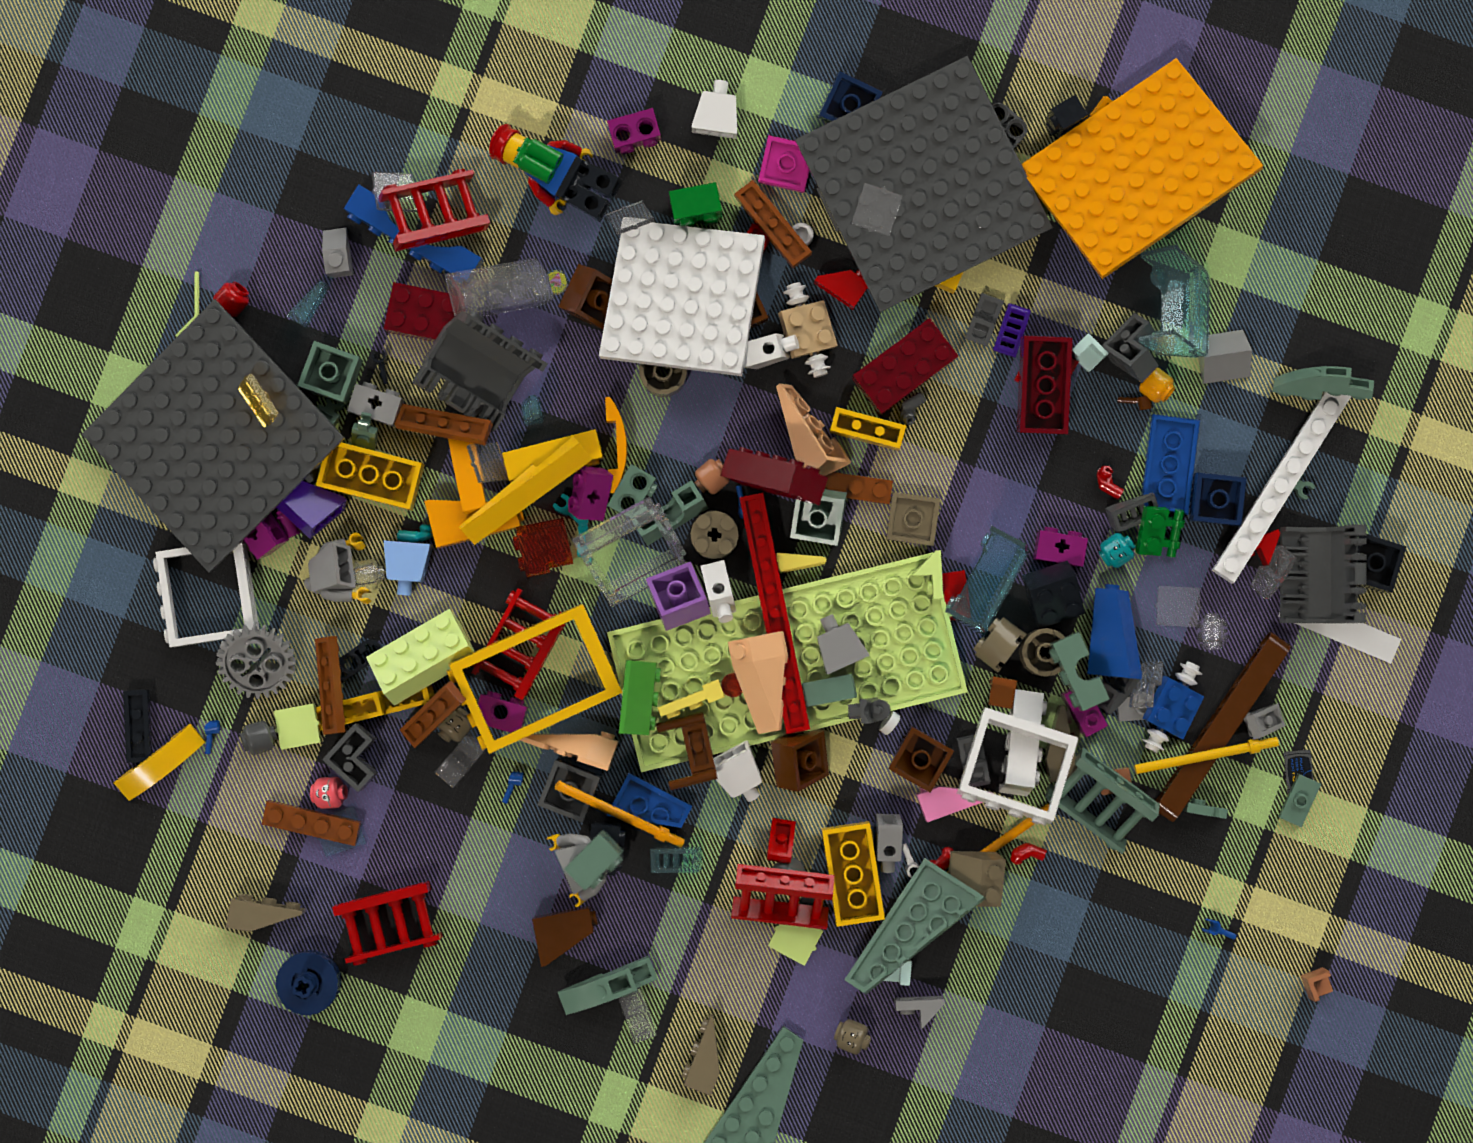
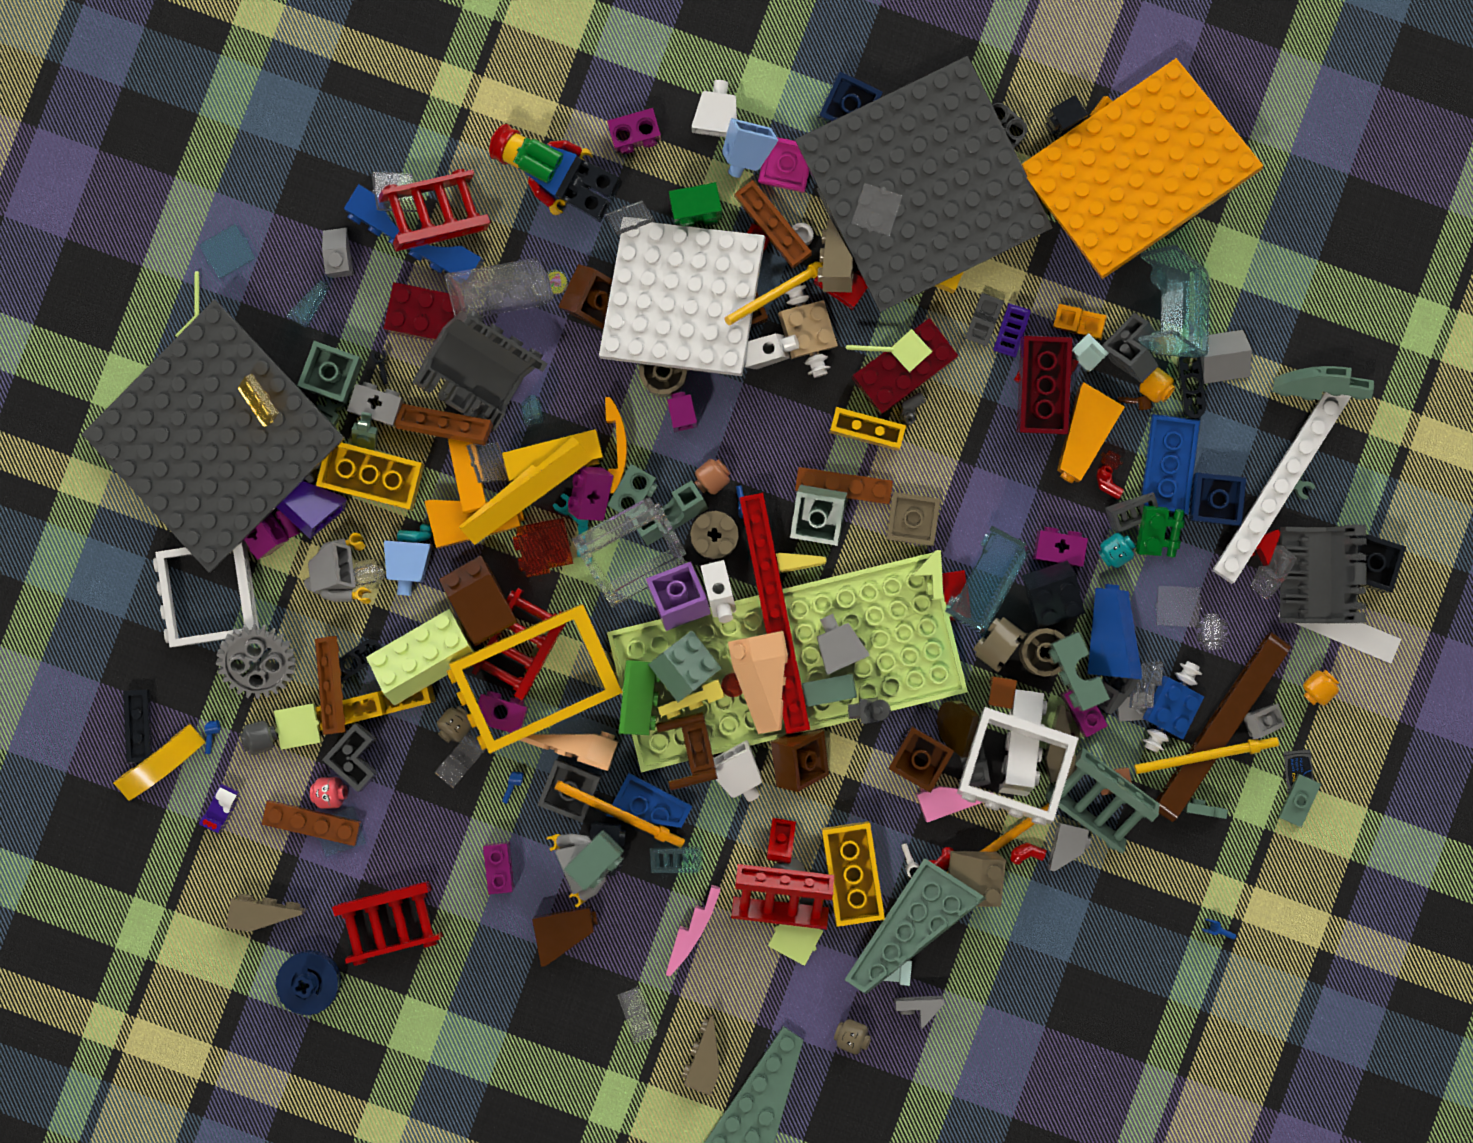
red head [213,282,249,317] -> none
dark orange plate [400,681,466,748] -> none
sand green slope [557,956,657,1015] -> none
dark red brick [720,447,828,505] -> none
light nougat wedge [776,383,851,476] -> none
light grey torso [875,814,903,873] -> none
white tile [879,711,900,735] -> none
nougat panel [1300,967,1333,1002] -> none
none -> dark purple leg [199,784,240,833]
none -> clear light blue piece [200,224,256,279]
none -> reddish brown slope [439,556,517,646]
none -> magenta brick [483,841,515,895]
none -> sand green brick [648,631,722,702]
none -> bright pink slope [666,885,721,976]
none -> magenta brick [667,392,698,432]
none -> light blue torso [722,118,778,178]
none -> yellow bar [725,261,823,325]
none -> dark tan slope [818,220,854,292]
none -> yellowish green piece [846,329,932,372]
none -> dark brown tile [937,700,980,758]
none -> light grey slope [1047,822,1091,872]
none -> light orange slope [1053,304,1107,340]
none -> light orange slope [1057,382,1125,483]
none -> clear red plate [1100,450,1124,470]
none -> black beam [1177,349,1206,419]
none -> light orange head [1303,670,1339,706]

